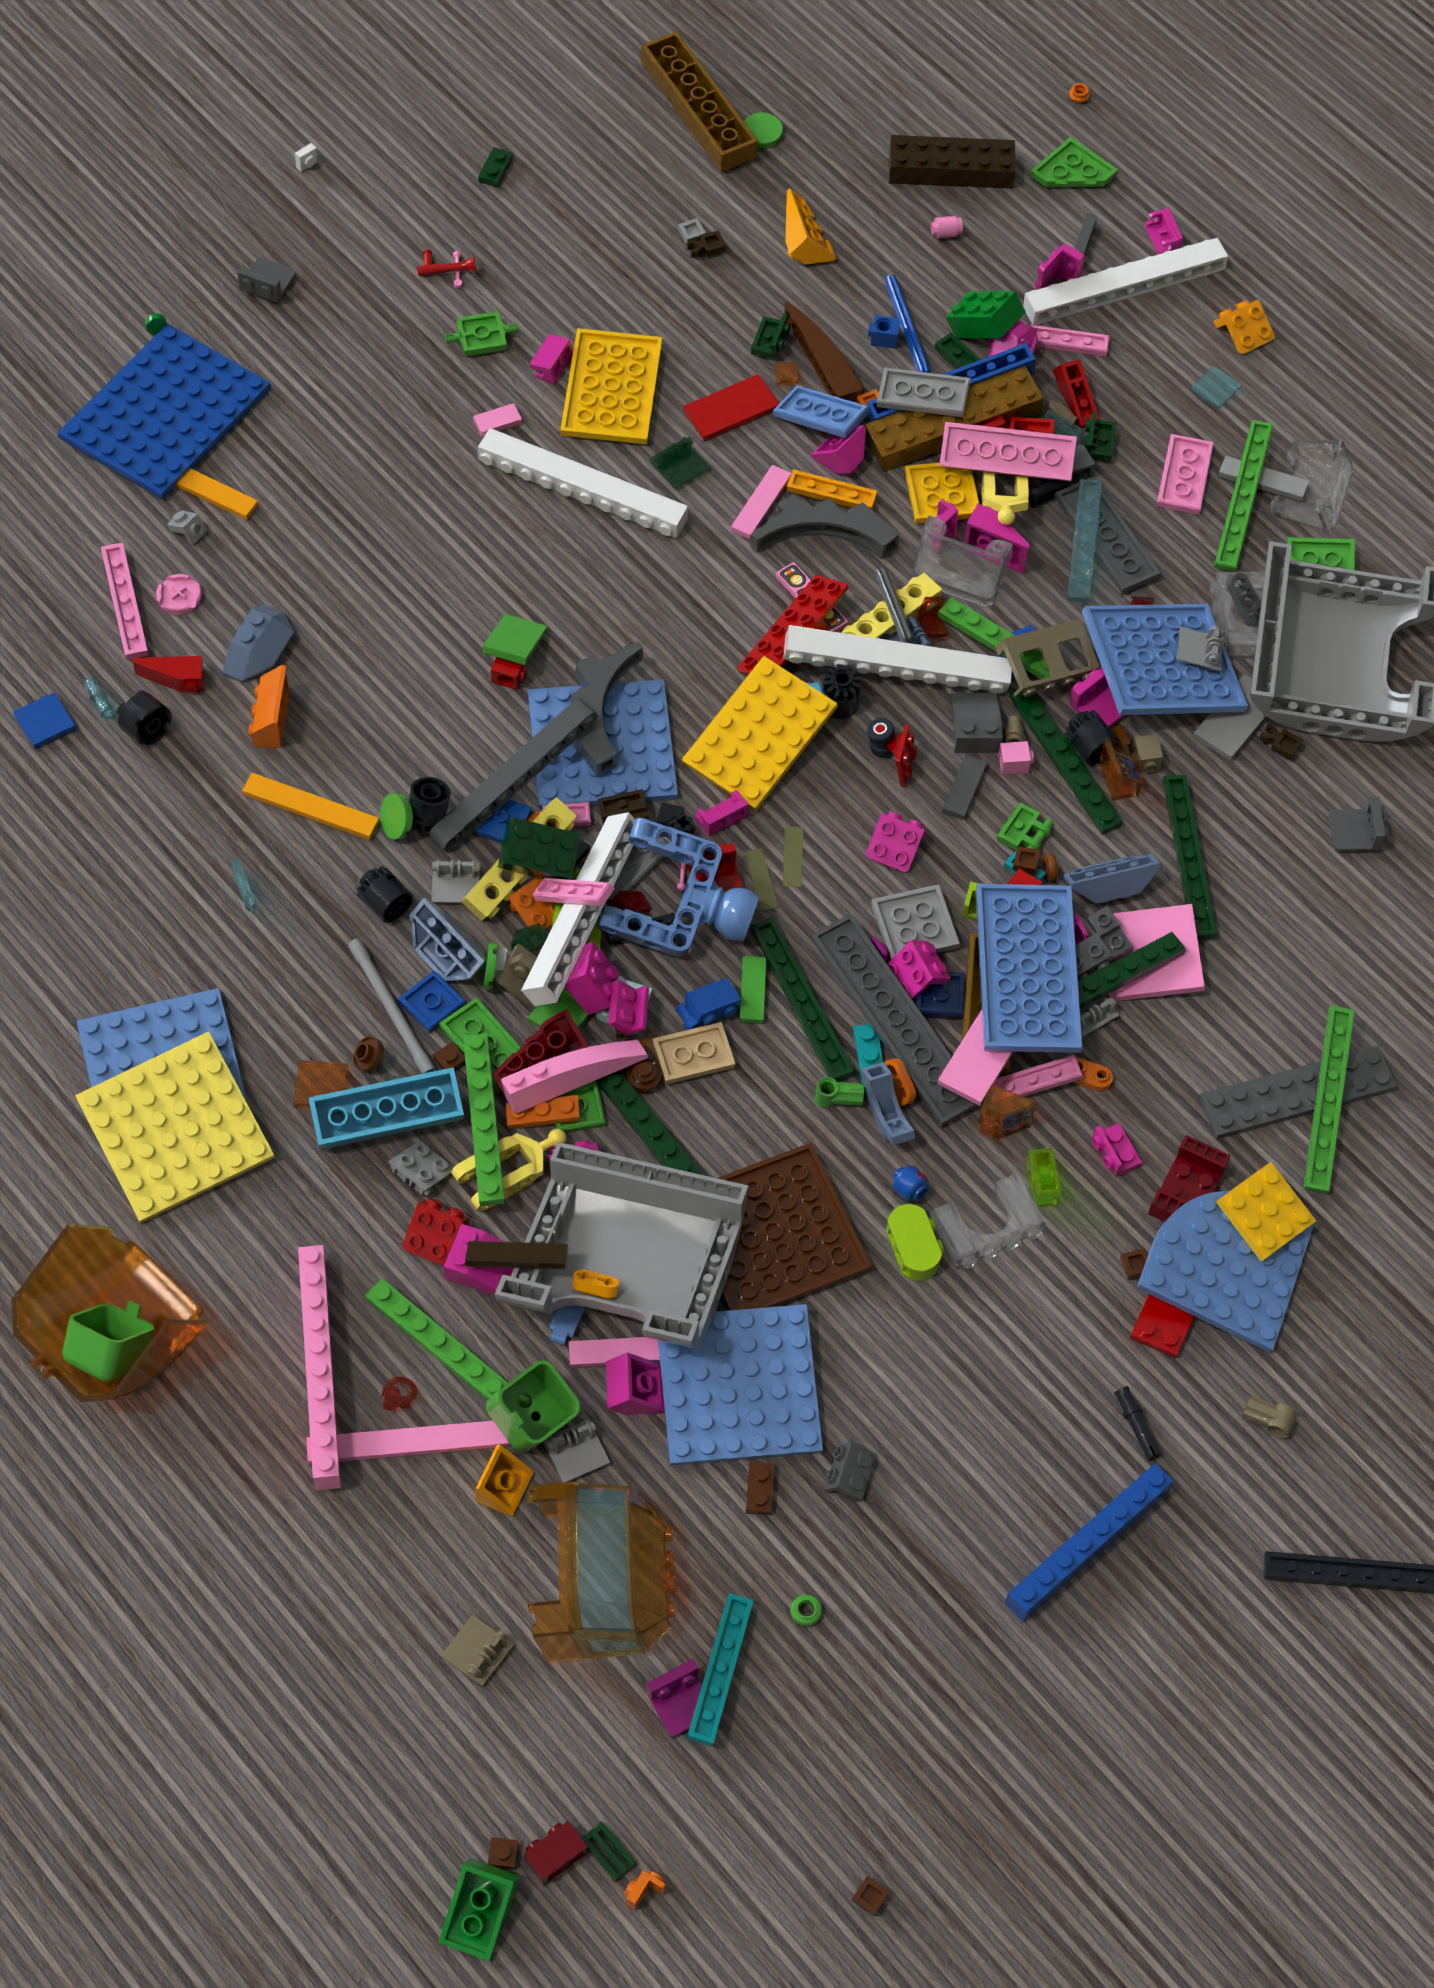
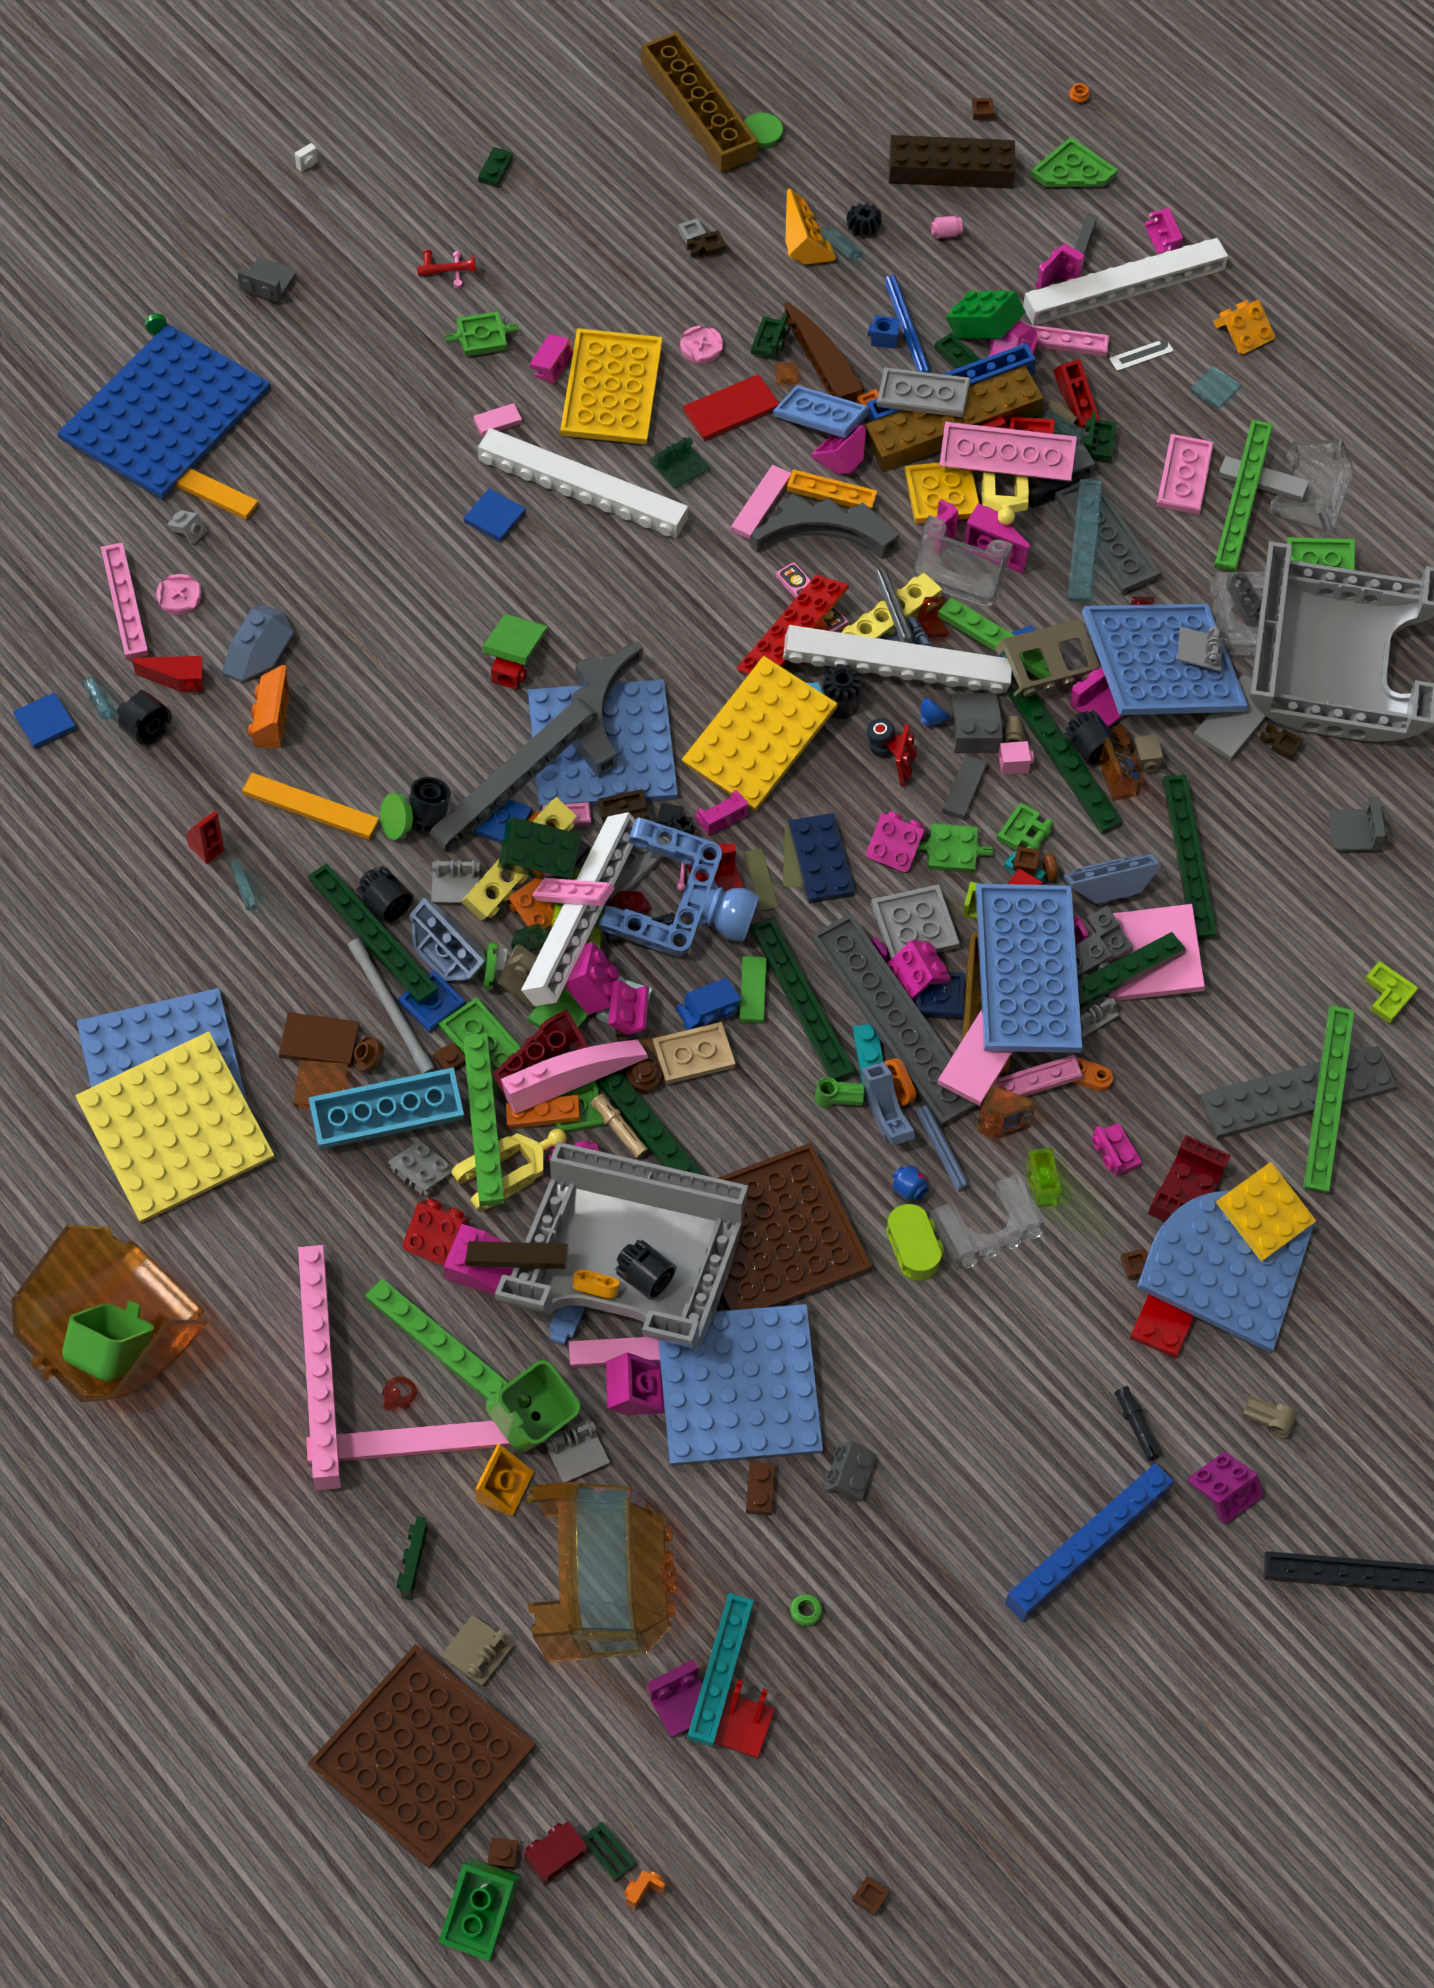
none -> red slope [186,811,225,864]
none -> reddish brown tile [279,1012,360,1067]
none -> dark green plate [308,863,439,1006]
none -> reddish brown plate [308,1644,536,1869]
none -> dark green plate [397,1516,428,1600]
none -> blue tile [464,488,526,542]
none -> tan pin [591,1094,649,1159]
none -> black gear [615,1239,676,1300]
none -> bright pink tile [680,326,723,364]
none -> red plate [714,1680,775,1759]
none -> dark blue plate [788,813,855,904]
none -> clear light blue tile [820,227,863,258]
none -> black gear [846,202,882,238]
none -> bright green plate [917,823,993,873]
none -> sand blue axle [917,1105,968,1191]
none -> blue brick [919,697,950,728]
none -> reddish brown plate [971,98,994,120]
none -> sticker [1110,339,1173,370]
none -> magenta bracket [1187,1452,1264,1524]
none -> lime plate [1364,961,1418,1024]

